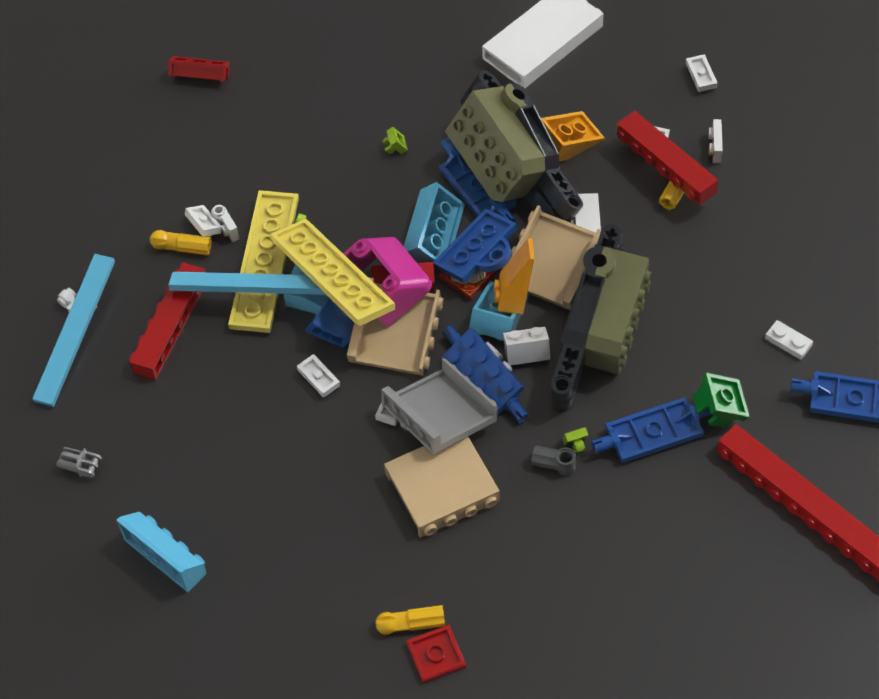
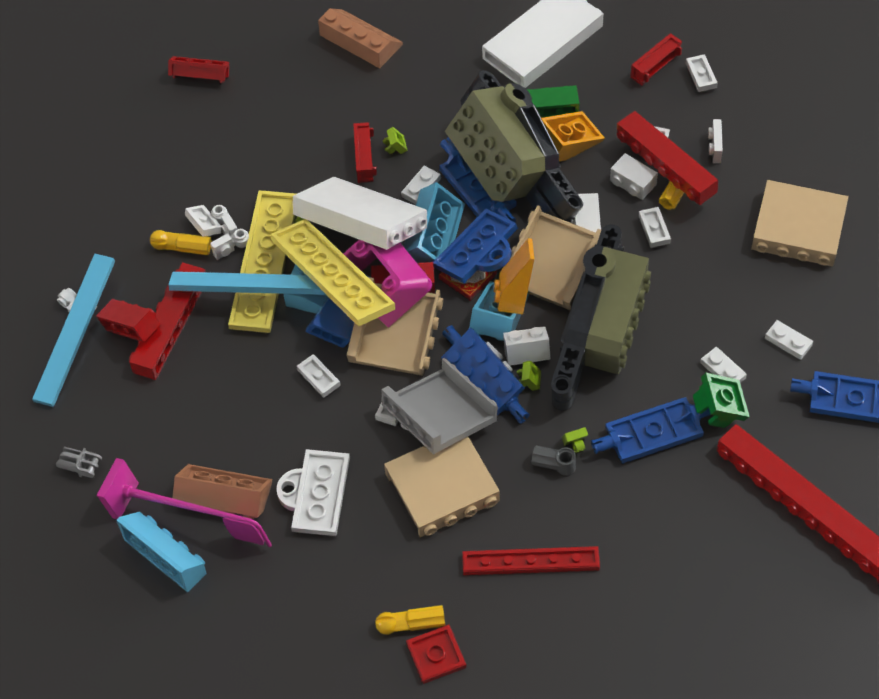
none -> red brick [96,299,161,342]
none -> dark pink piece [97,458,272,547]
none -> nougat slope [172,464,273,519]
none -> white plate [210,229,249,260]
none -> white plate [277,449,350,536]
none -> white brick [293,177,427,250]
none -> nougat slope [318,8,403,68]
none -> red container [353,122,377,183]
none -> white plate [401,166,441,205]
none -> red tile [462,546,600,575]
none -> lime tile [517,361,541,391]
none -> green brick [526,85,580,118]
none -> white brick [610,153,658,200]
none -> red container [630,33,682,86]
none -> white plate [639,207,671,248]
none -> white plate [700,347,747,383]
none -> tan panel [751,180,848,266]

